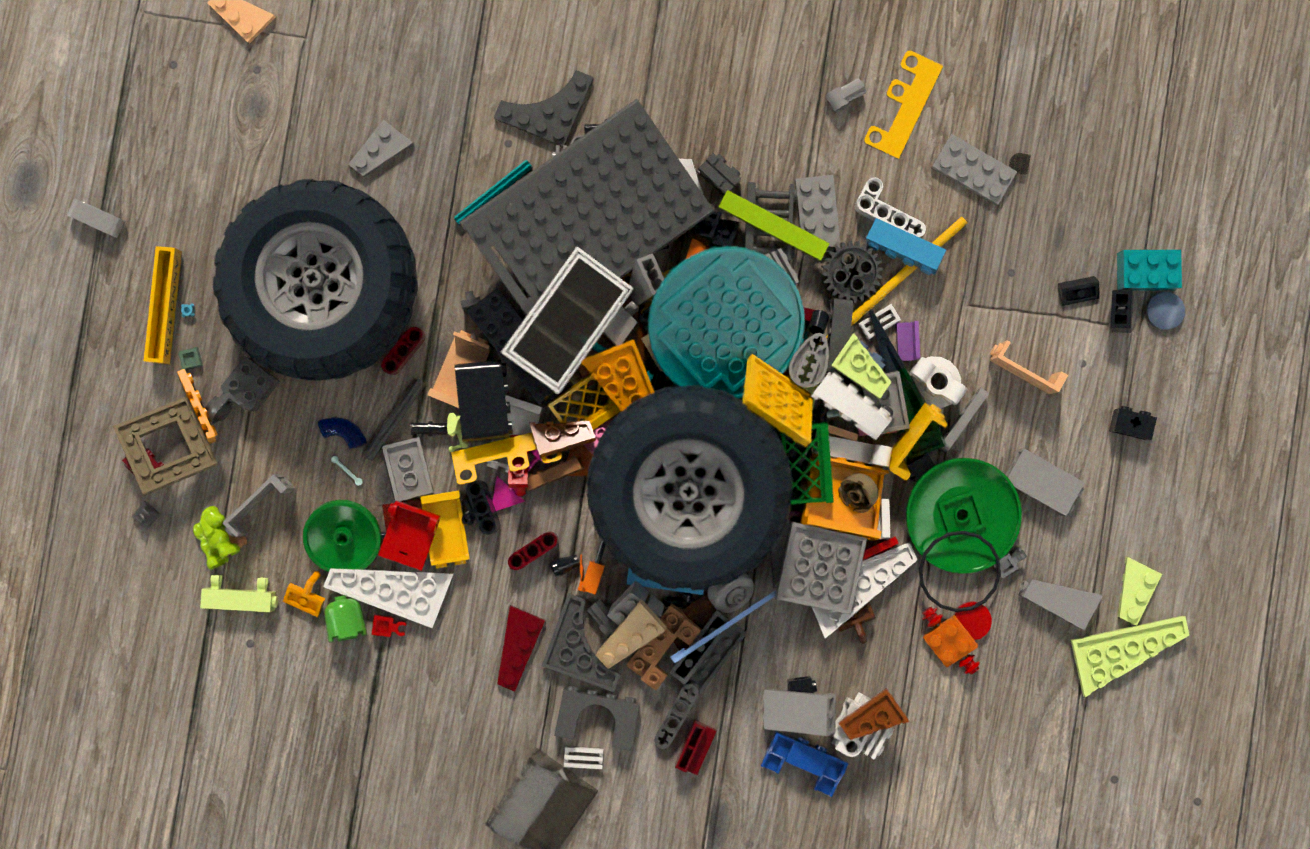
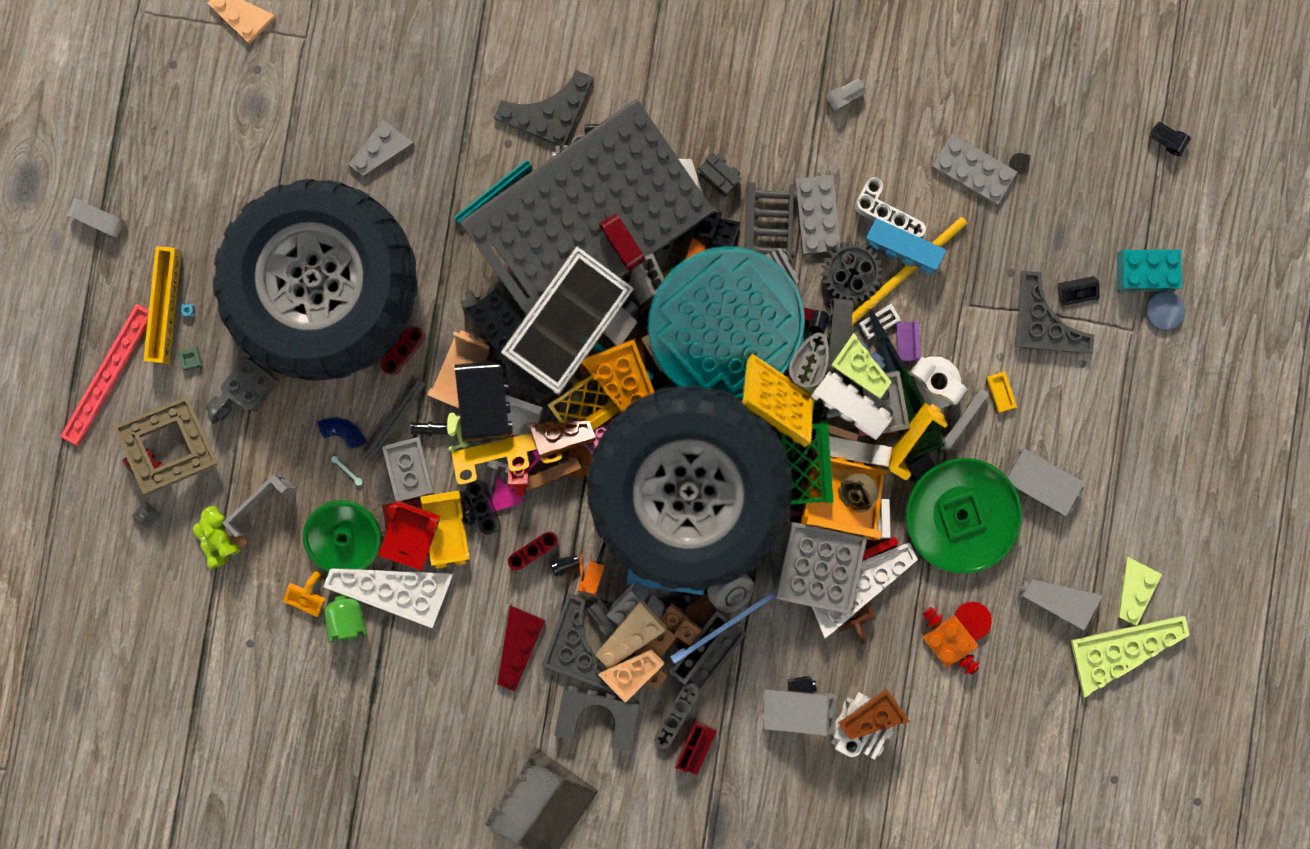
light orange wing [177,369,218,444] -> none
yellowish green brick [200,575,278,612] -> none
red plate [371,615,407,637] -> none
white tile [564,746,604,769] -> none
lime tile [718,190,830,261] -> none
blue bracket [761,731,849,797] -> none
yellow piece [864,50,943,159] -> none
black piece [919,531,1001,612] -> none
light nougat panel [990,340,1068,394] -> none
dark grey plate [993,547,1027,579] -> none
black brick [1109,406,1157,440] -> none
black brick [1110,290,1134,333] -> none
none -> coral tile [60,303,149,446]
none -> light nougat wing [598,649,665,703]
none -> dark red beam [599,214,646,271]
none -> yellow tile [986,371,1017,413]
none -> dark grey plate [1015,271,1095,354]
none -> black piece [1149,121,1191,157]

